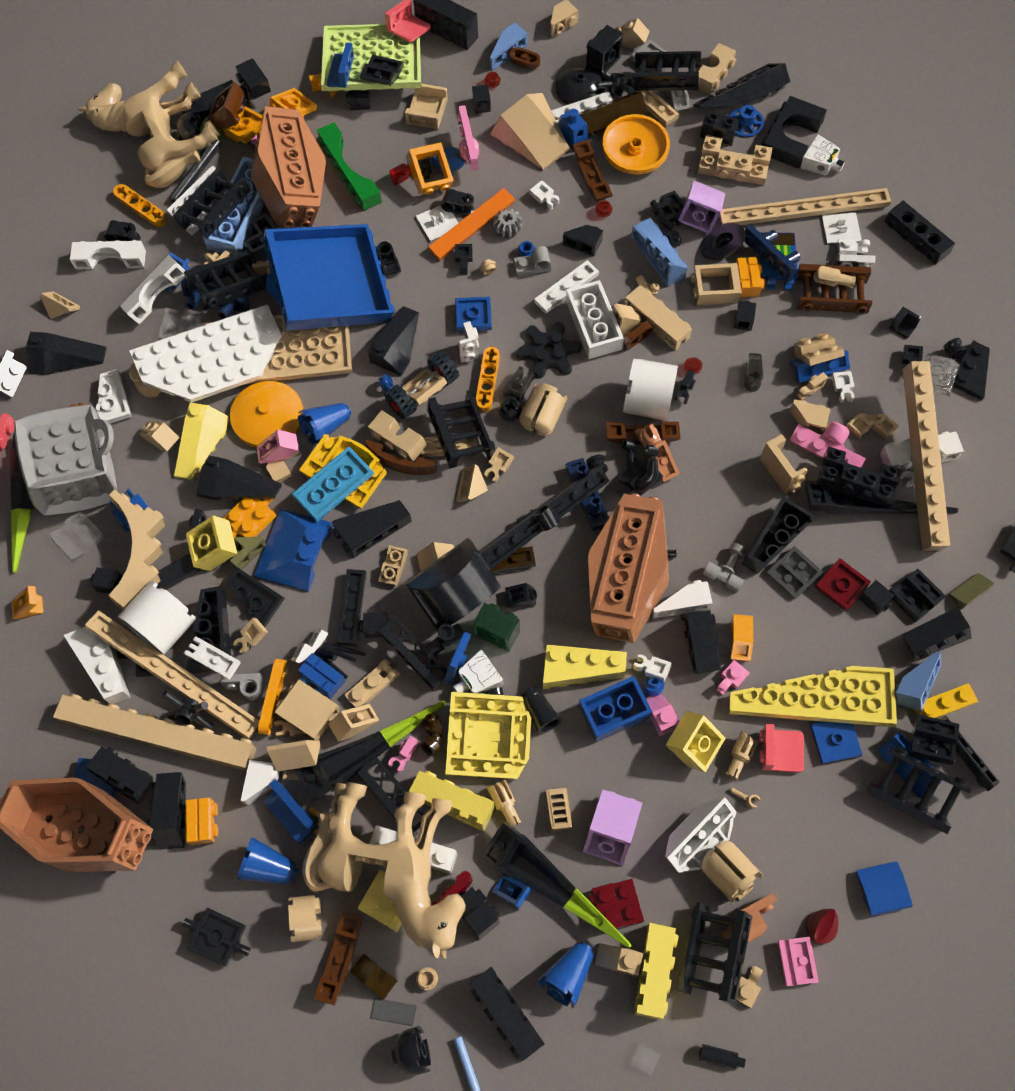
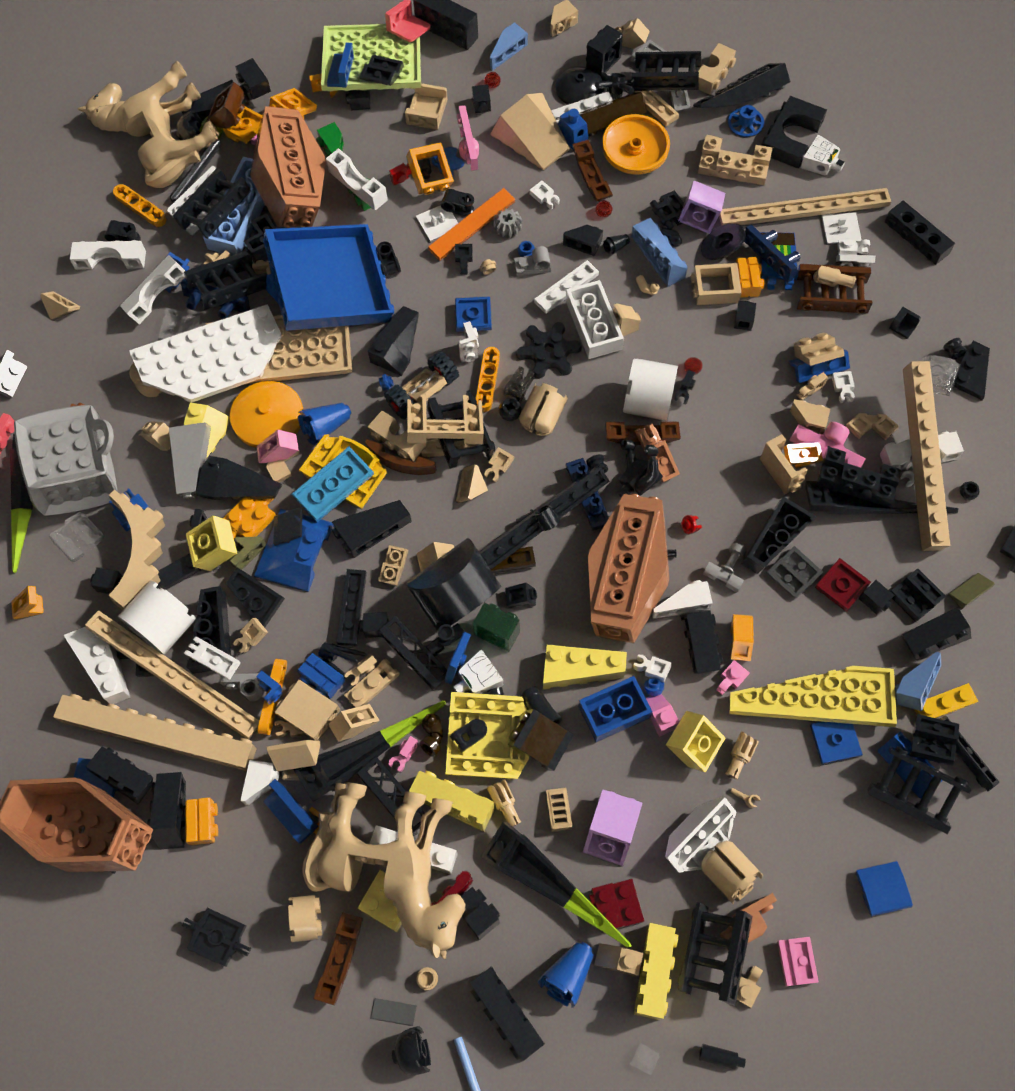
black wedge [26,331,107,375] -> none
white wing [96,369,132,423] -> none
black bar [161,691,213,730] -> none
blue cone [237,837,299,884] -> none
white slope [291,629,328,663] -> none
dark brown slope [350,954,398,999] -> none
blue slope [492,873,531,910] -> none
reddish brown plate [510,47,540,69] -> none
reddish brown plate [623,321,654,349] -> none
tan brick [625,285,692,351] -> none
black brick [700,111,739,146] -> none
clear smoke piece [744,353,764,392] -> none
coral bracket [759,724,804,773] -> none
dark red piece [805,909,839,944] -> none
black plate [902,345,923,364] -> none
none -> light grey slope [169,422,211,499]
none -> blue bracket [256,670,282,705]
none -> clear smoke piece [273,507,303,546]
none -> white arch [326,148,388,210]
none -> tan plate [343,654,377,686]
none -> tan wedge [407,394,484,444]
none -> black plate [450,719,487,753]
none -> dark brown panel [508,709,574,771]
none -> black cone [603,234,630,254]
none -> red plate [681,515,702,534]
none -> slope [783,443,823,468]
none -> black plate [960,481,980,500]

